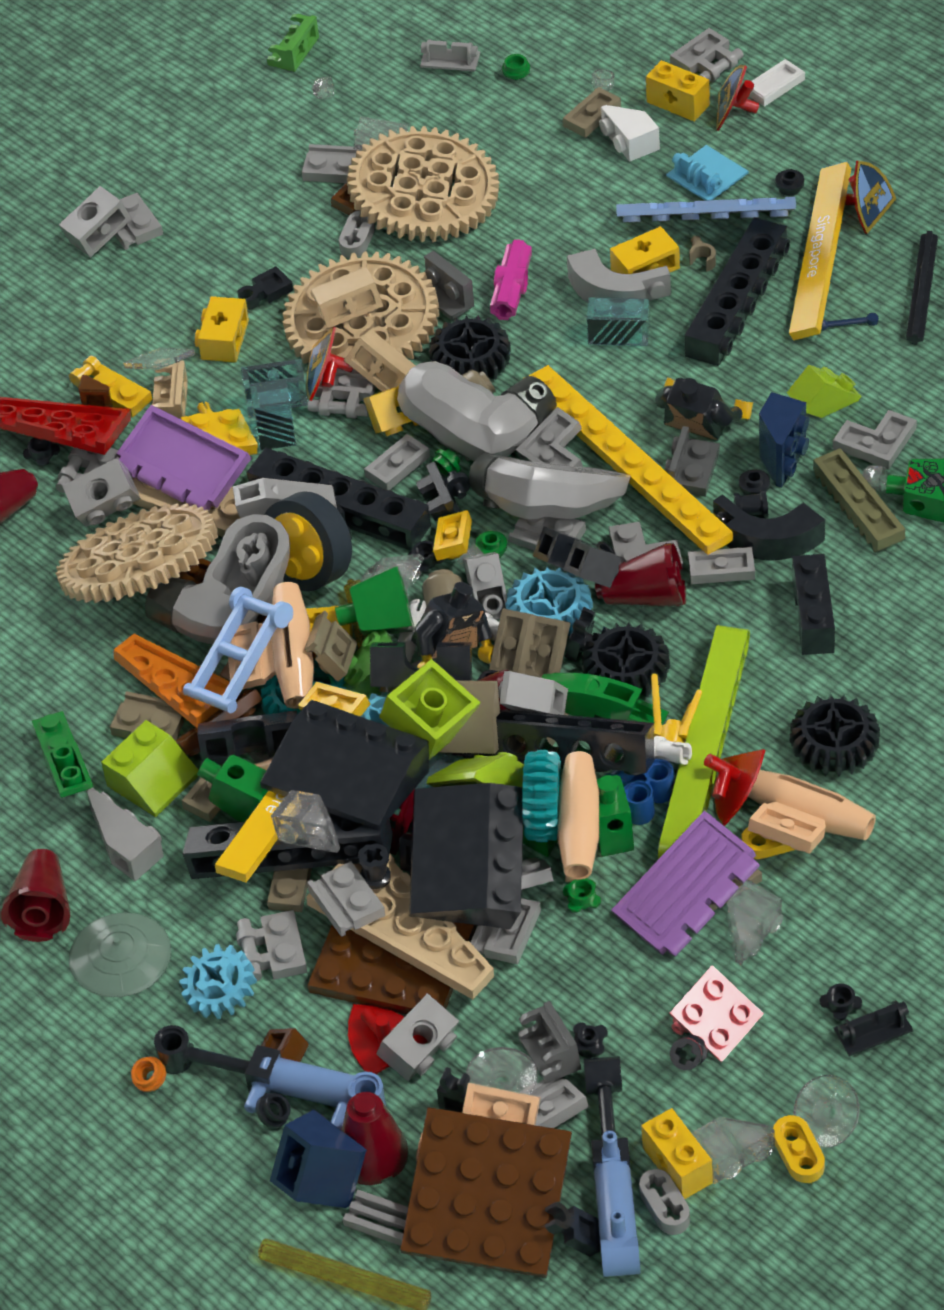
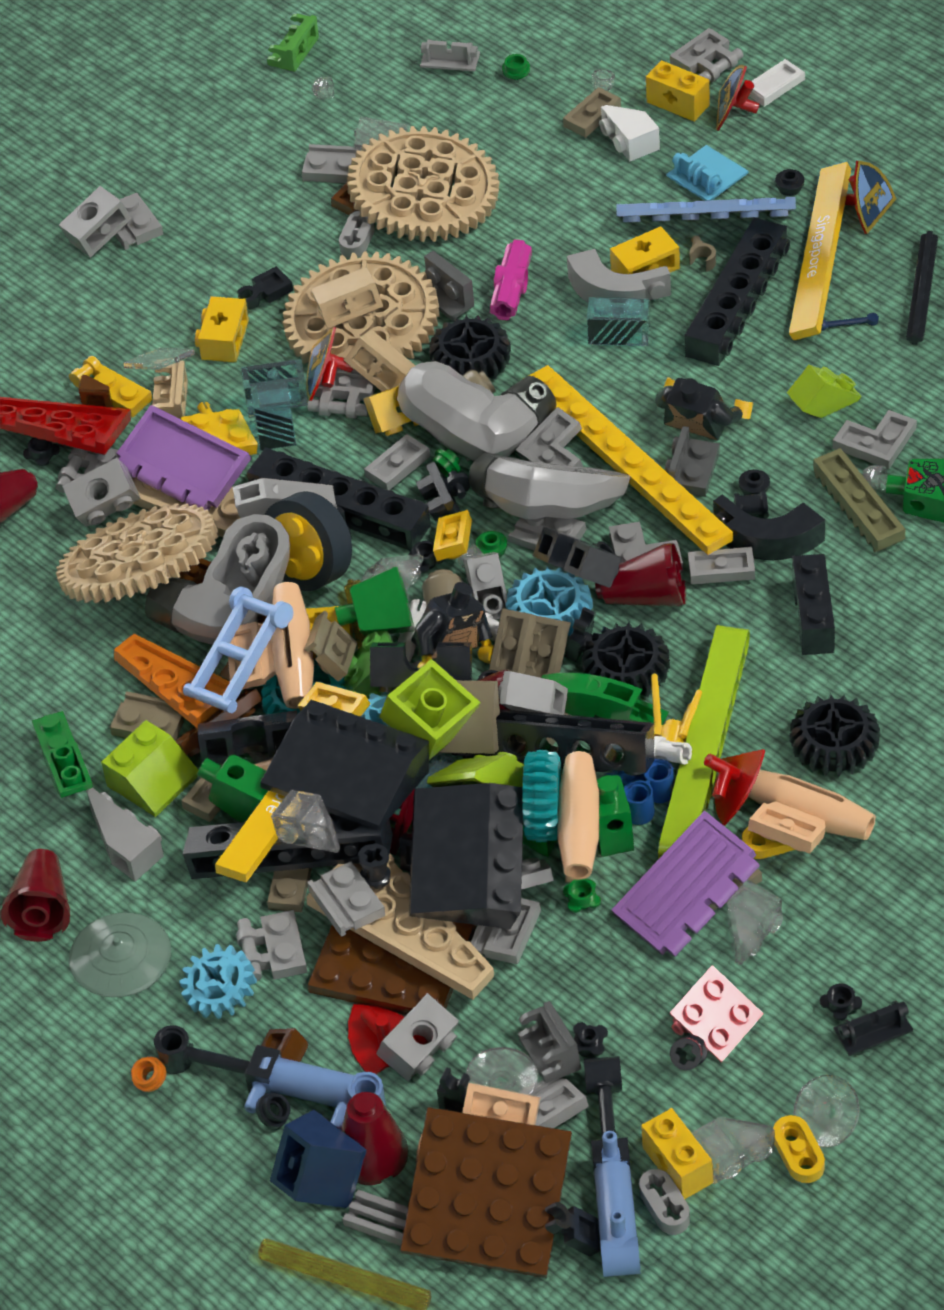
dark blue slope [759,392,810,488] -> none

